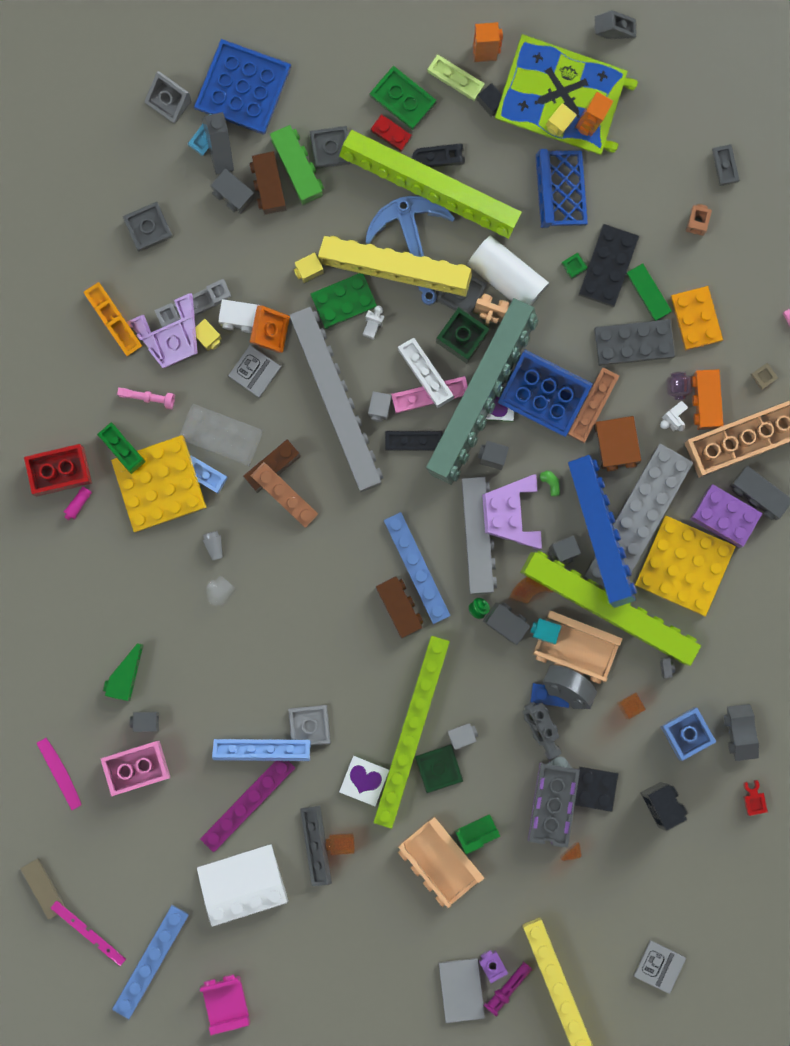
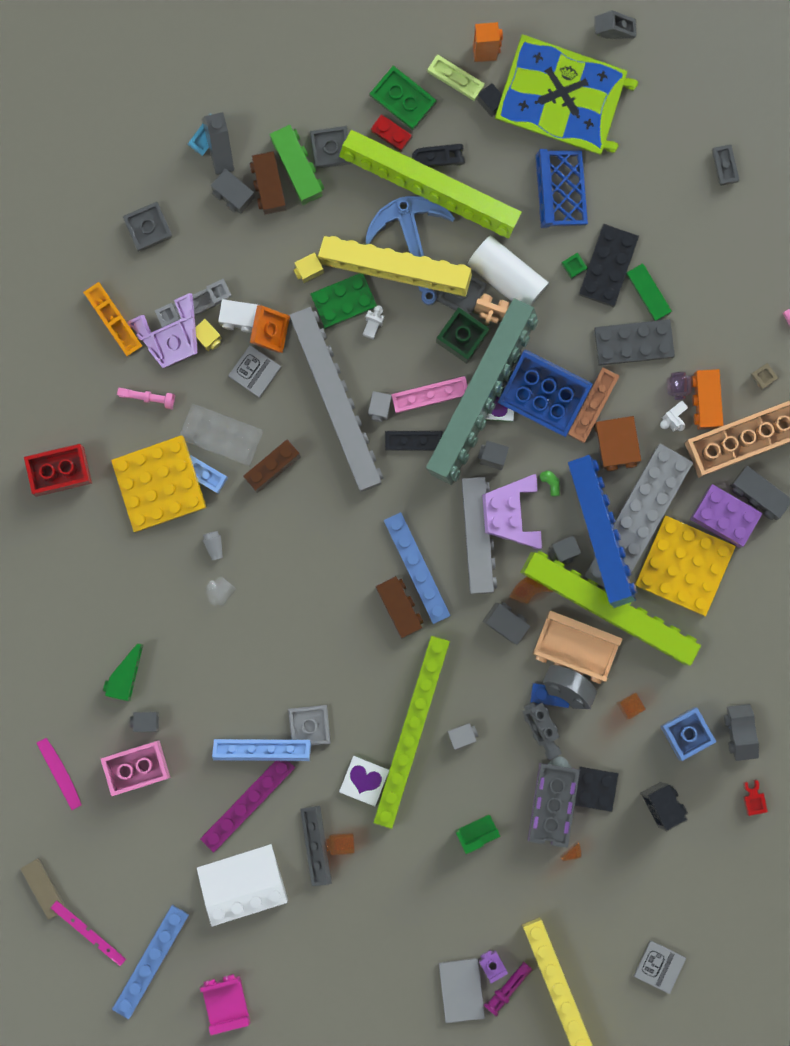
dark pink piece [63,486,92,520] -> none
green tile [97,422,146,474] -> none
light grey slope [144,71,192,123] -> none
blue plate [194,39,291,135] -> none
nougat plate [251,462,318,528] -> none
white plate [398,338,454,408] -> none
light nougat panel [398,816,484,908] -> none
dark green tile [415,744,464,793] -> none
green wheel [469,598,490,619] -> none
teal brick [530,618,561,645] -> none
light yellow brick [545,103,577,137] -> none
orange brick [575,92,613,136] -> none
flat silver plate [660,658,675,678] -> none
light orange plate [671,286,723,351] -> none
nougat brick [685,204,712,236] -> none

